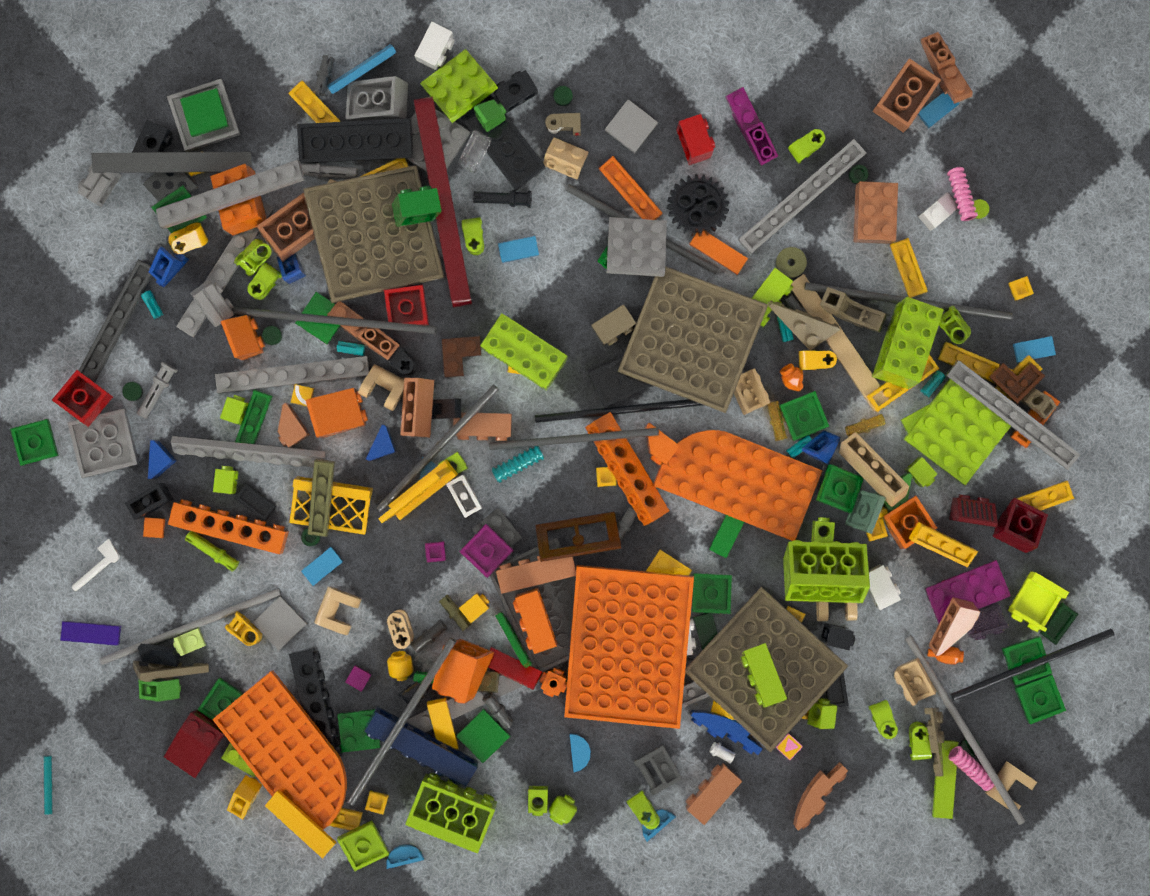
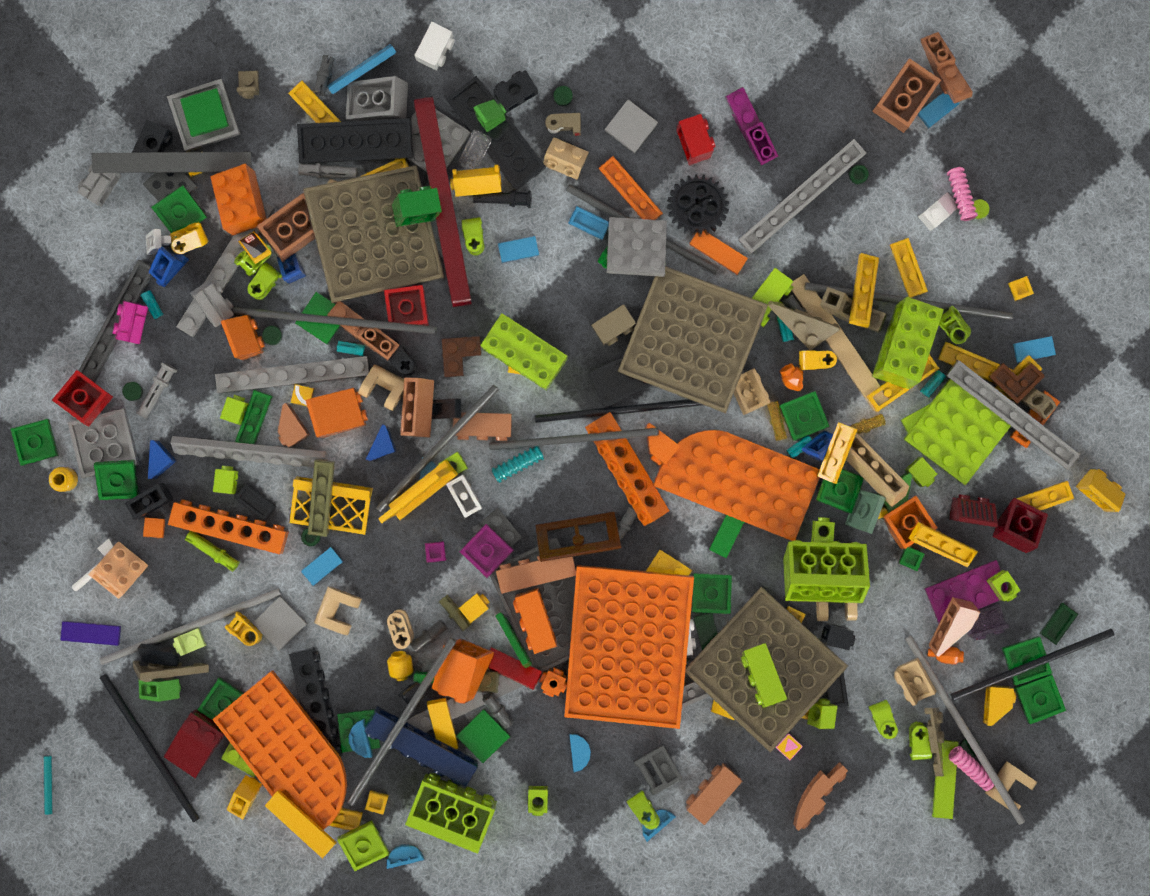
light grey plate [156,160,305,229] -> none
magenta tile [345,665,372,692] -> none
lime plate [420,49,498,123] -> none
lime head [549,795,577,825] -> none
yellow tile [596,467,617,487] -> none
blue slope [690,710,762,755] -> none
white pin [710,742,736,764] -> none
olive piece [776,247,807,278] -> none
lime piece [788,129,825,164] -> none
nougat brick [854,182,898,244] -> none
yellow tile [866,518,888,541] -> none
white brick [868,564,901,610] -> none
neon yellow panel [1007,572,1069,633] -> none
none -> yellow head [49,467,78,492]
none -> light nougat bracket [88,542,148,599]
none -> green tile [94,460,139,500]
none -> black piece [100,674,200,823]
none -> dark pink brick [112,300,148,344]
none -> white plate [146,229,171,255]
none -> dark tan bracket [237,71,259,99]
none -> slope [238,231,272,264]
none -> dark azure tile [349,719,373,758]
none -> yellow brick [450,165,502,197]
none -> dark azure tile [568,206,609,240]
none -> yellow tile [817,422,858,484]
none -> yellow tile [849,253,879,328]
none -> green plate [898,547,924,571]
none -> yellow slope [983,685,1016,726]
none -> lime brick [986,570,1021,602]
none -> yellow slope [1076,469,1126,512]

